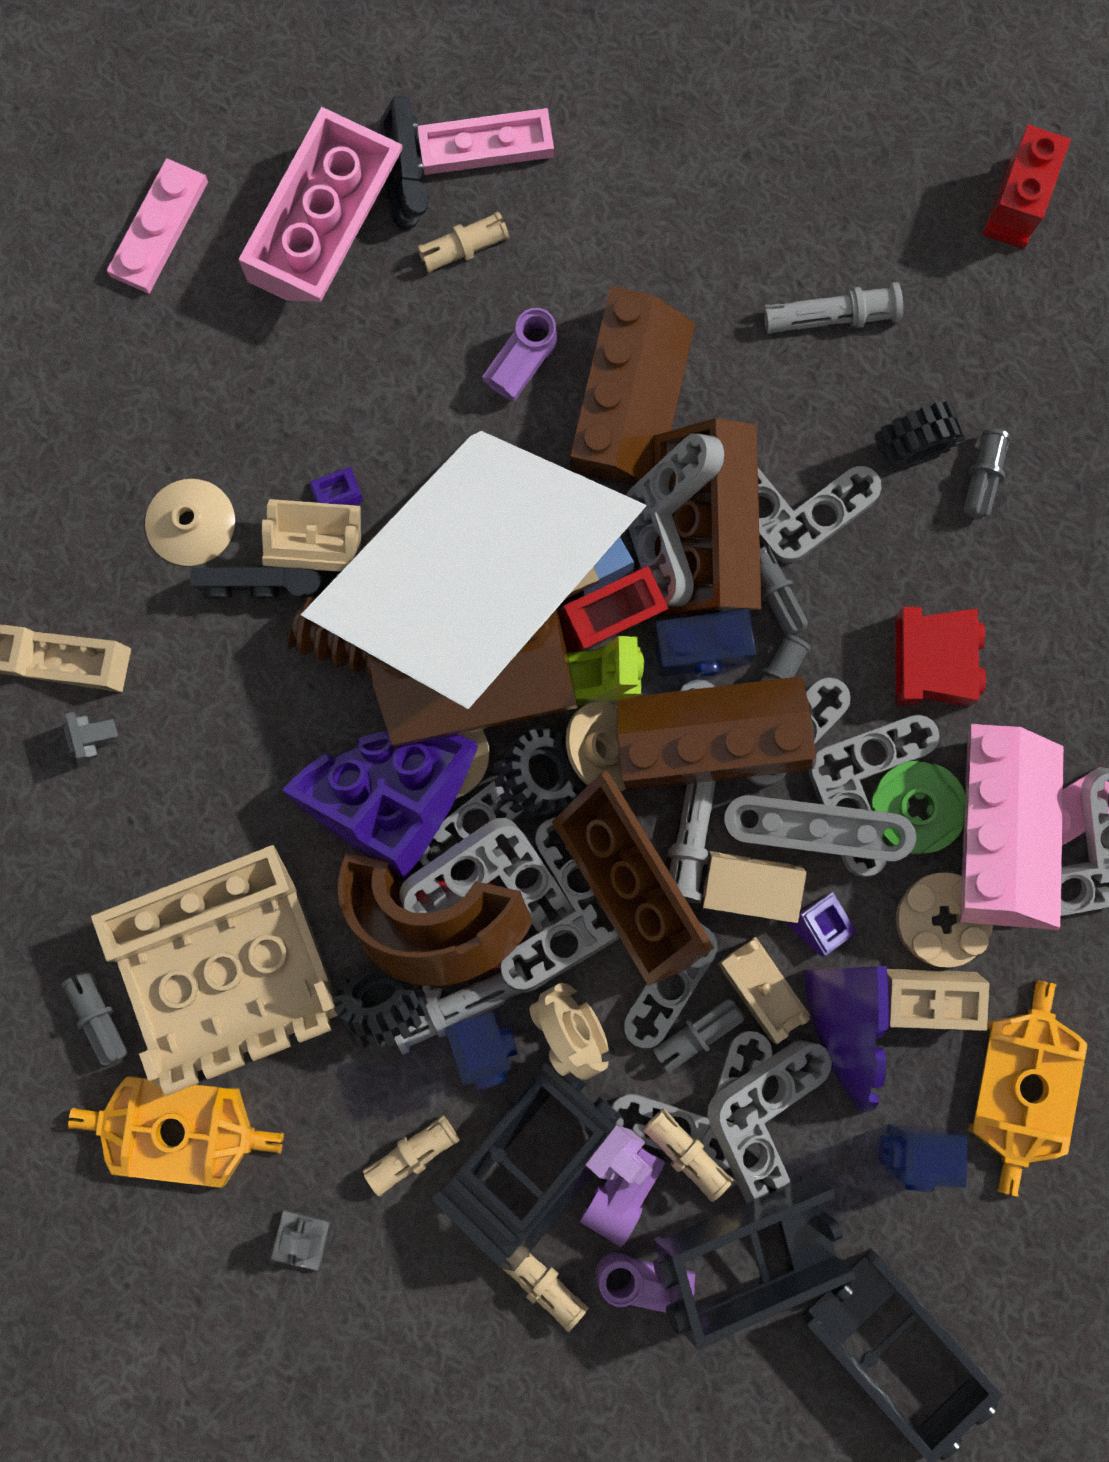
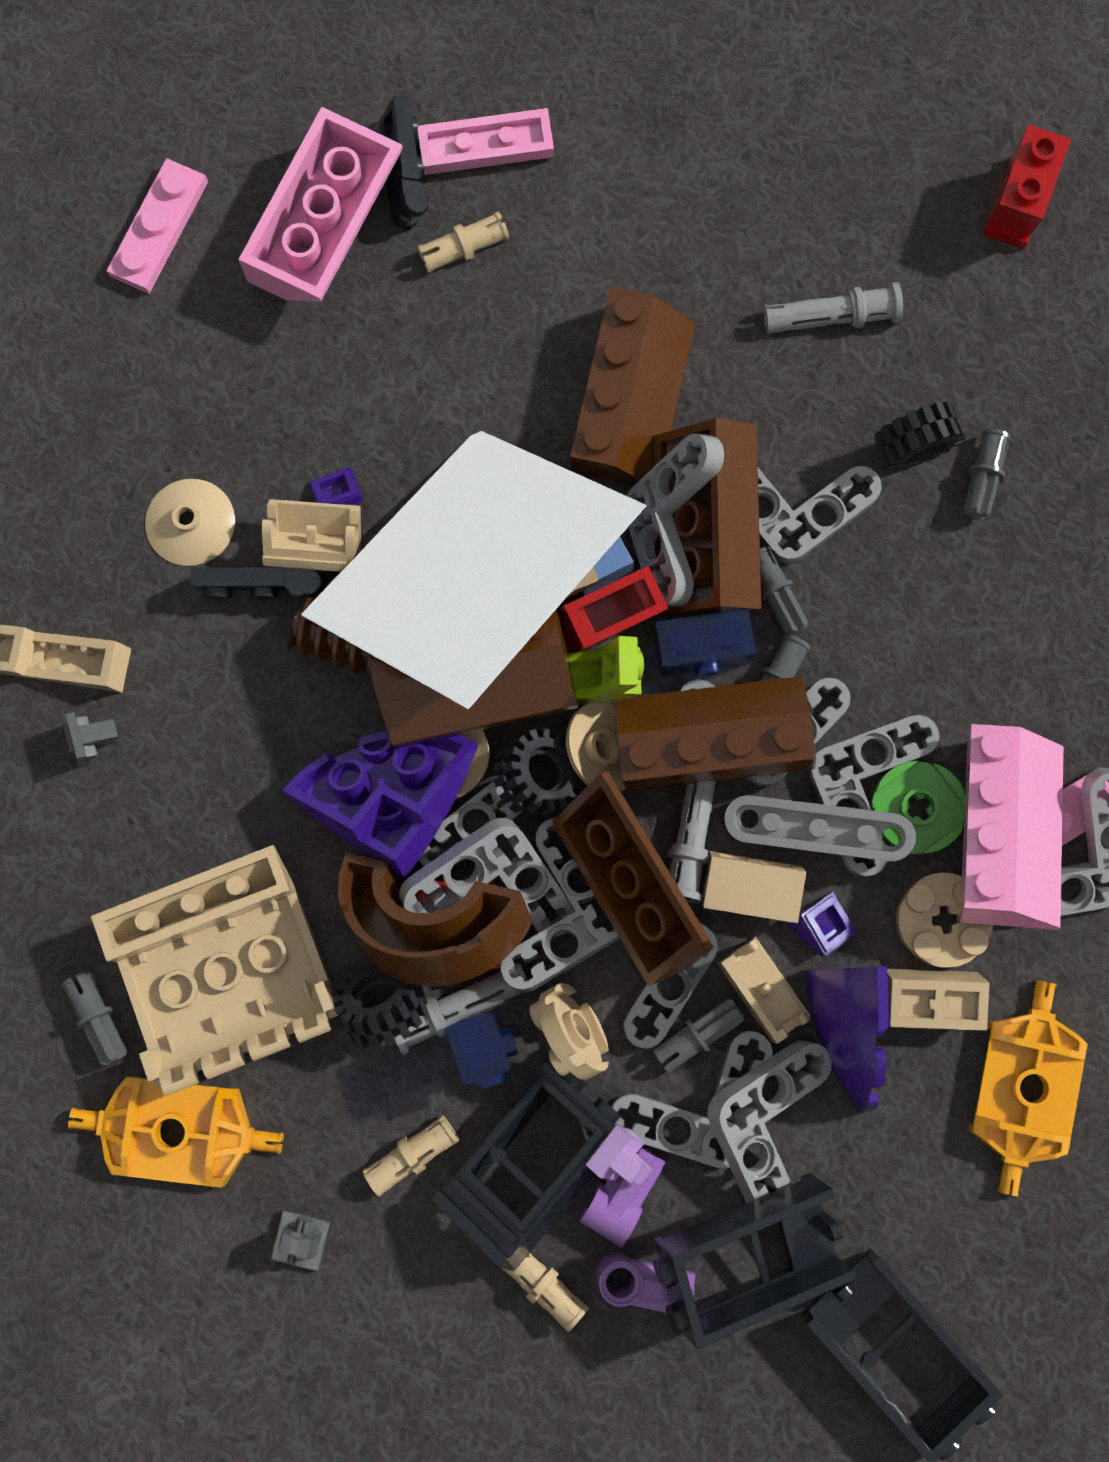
medium lavender piece [482,308,557,402] -> none
tan pin [642,1108,733,1202] -> none
clear blue brick [879,1124,967,1192] -> none
red hips [895,607,986,707] -> none

